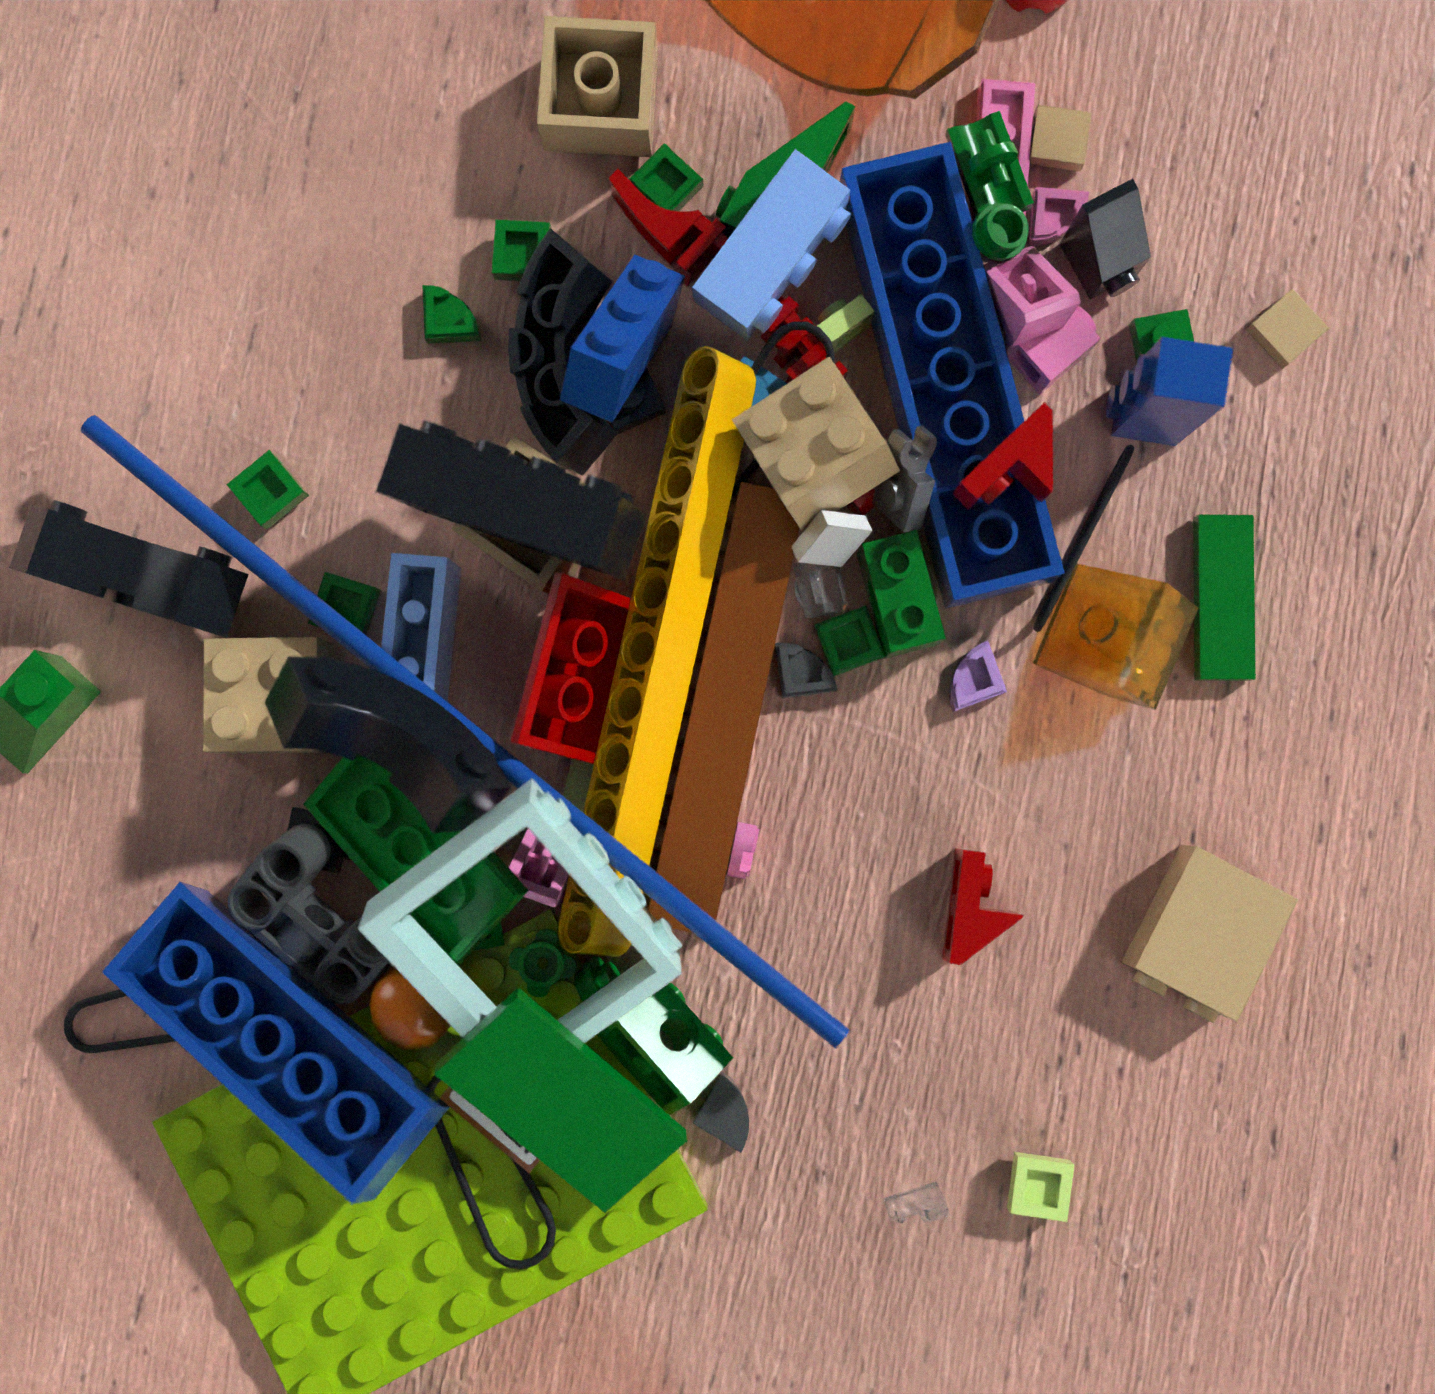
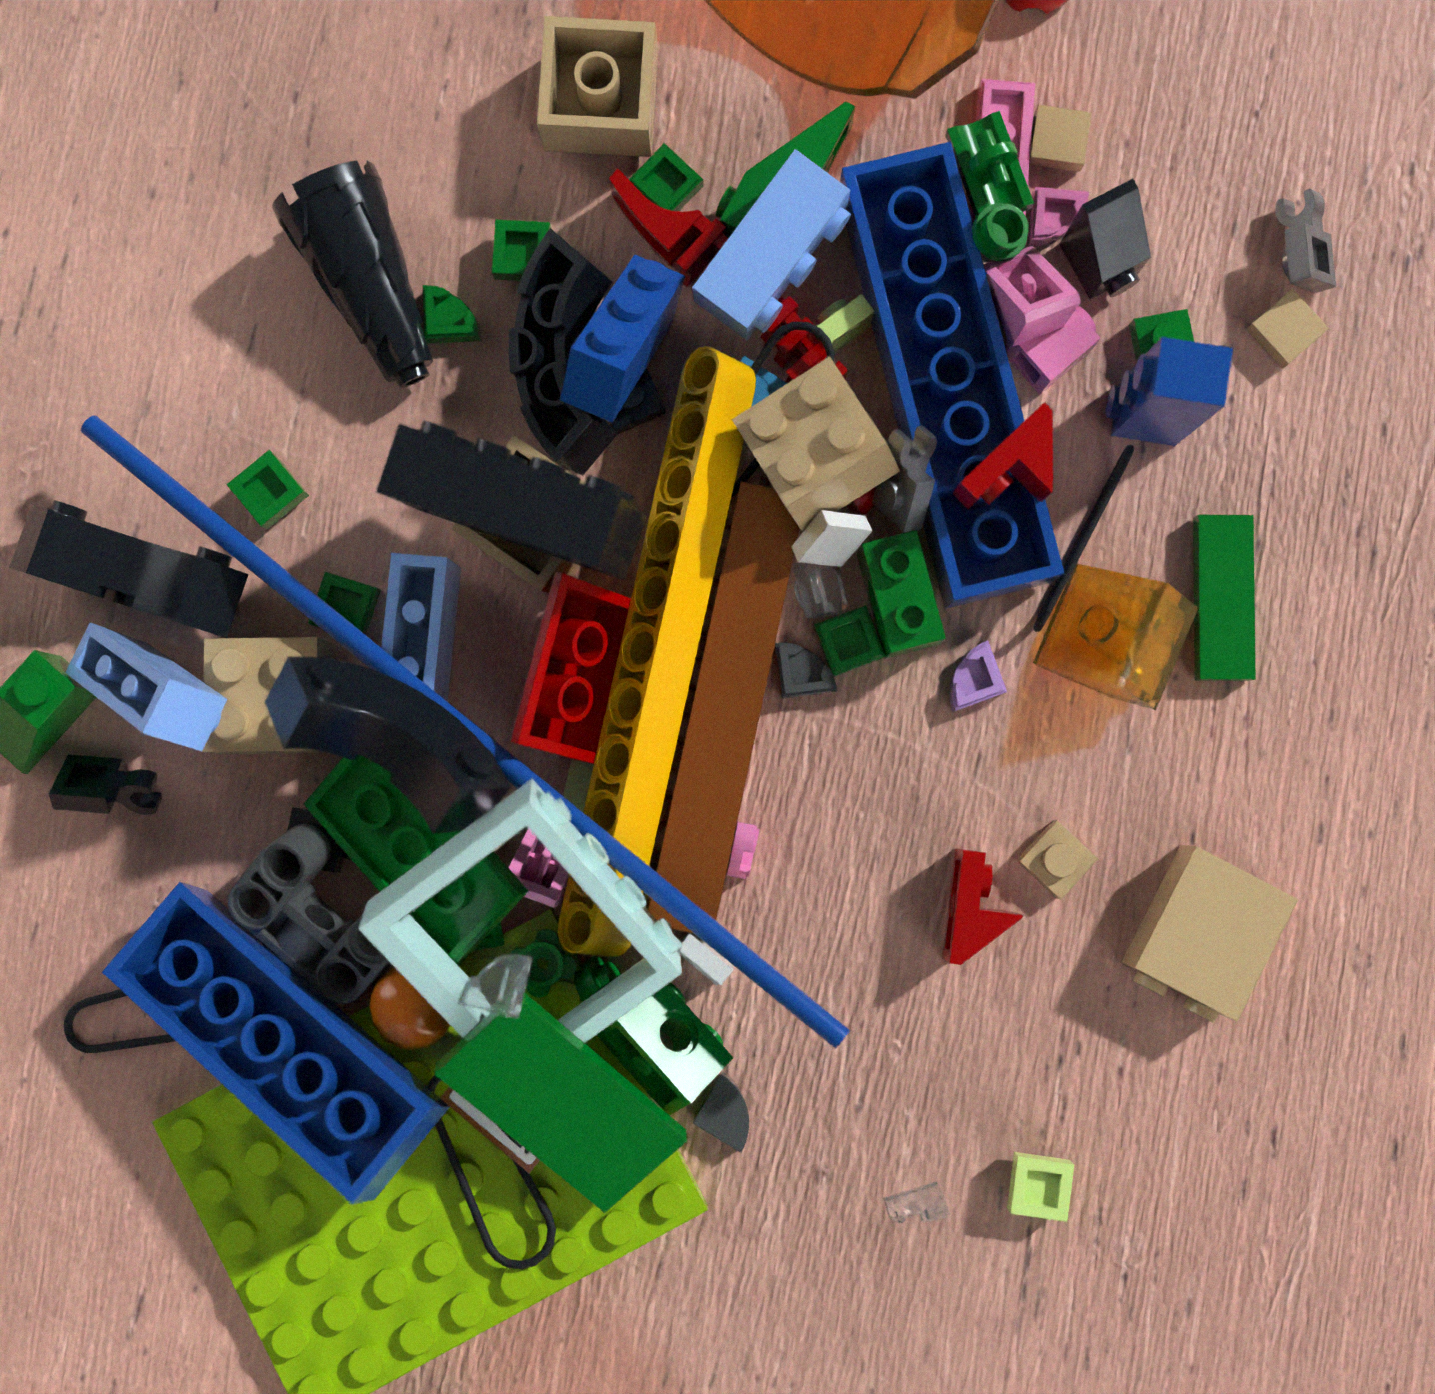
none -> black plate [48,754,162,815]
none -> light blue brick [65,623,227,751]
none -> black cone [272,160,433,388]
none -> clear tile [458,954,532,1018]
none -> white tile [680,932,734,985]
none -> tan plate [1016,820,1098,900]
none -> flat silver plate [1275,189,1336,293]

